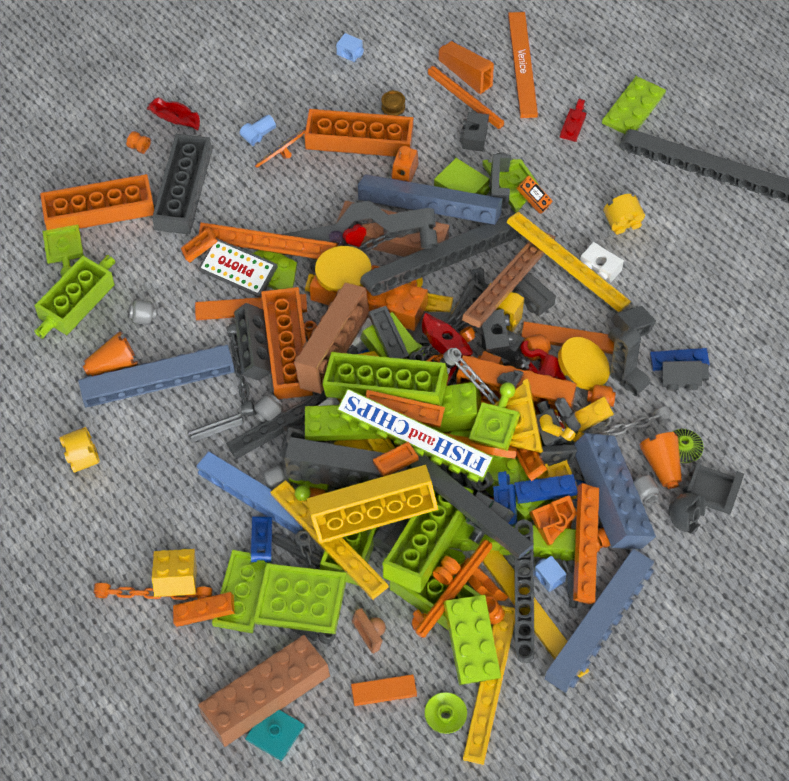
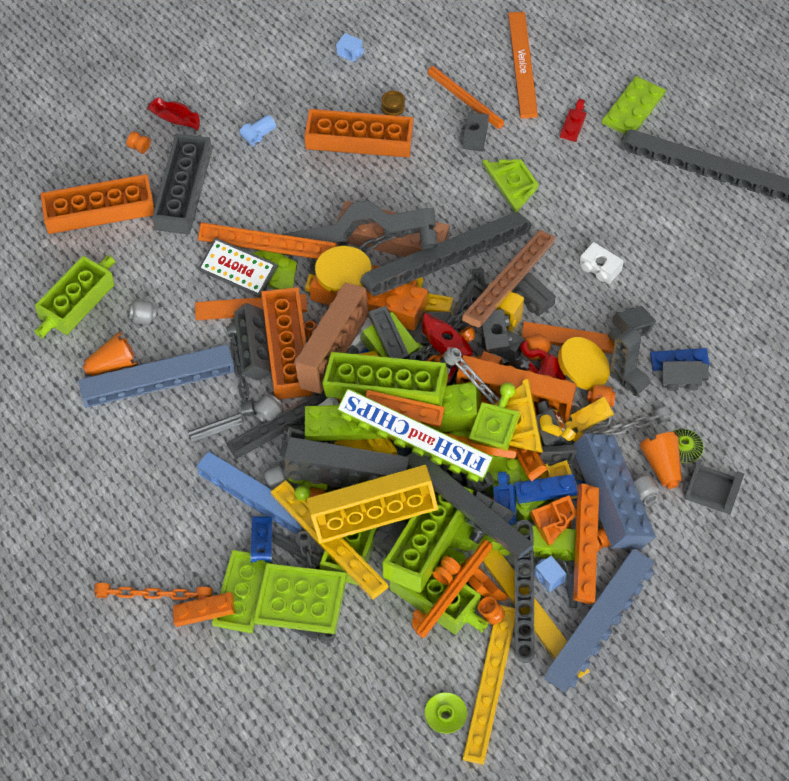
lime plate [42,225,84,277] -> none
yellow brick [59,427,100,473] -> none
yellow brick [152,549,197,597] -> none
orange tile [181,227,218,263] -> none
nougat brick [198,635,330,747] -> none
teal plate [245,710,305,761] -> none
orange shield [255,129,305,168] -> none
clear purple hand [329,231,344,246] -> none
red tile [342,224,367,247] -> none
orange tile [351,675,417,706] -> none
nougat tile [352,608,386,654] -> none
sand blue brick [358,174,502,225] -> none
orange tile [373,442,419,477] -> none
orange torso [392,146,419,182] -> none
lime brick [434,158,490,195] -> none
orange slope [439,41,494,94] -> none
lime plate [443,595,501,685] -> none
dark grey panel [490,152,511,209] -> none
dark grey tile [497,370,524,388] -> none
yellow tile [506,212,631,312] -> none
tile [516,176,553,214] -> none
dark grey axle [555,398,581,432] -> none
yellow brick [603,194,645,235] -> none
dark grey cylinder [669,492,706,534] -> none

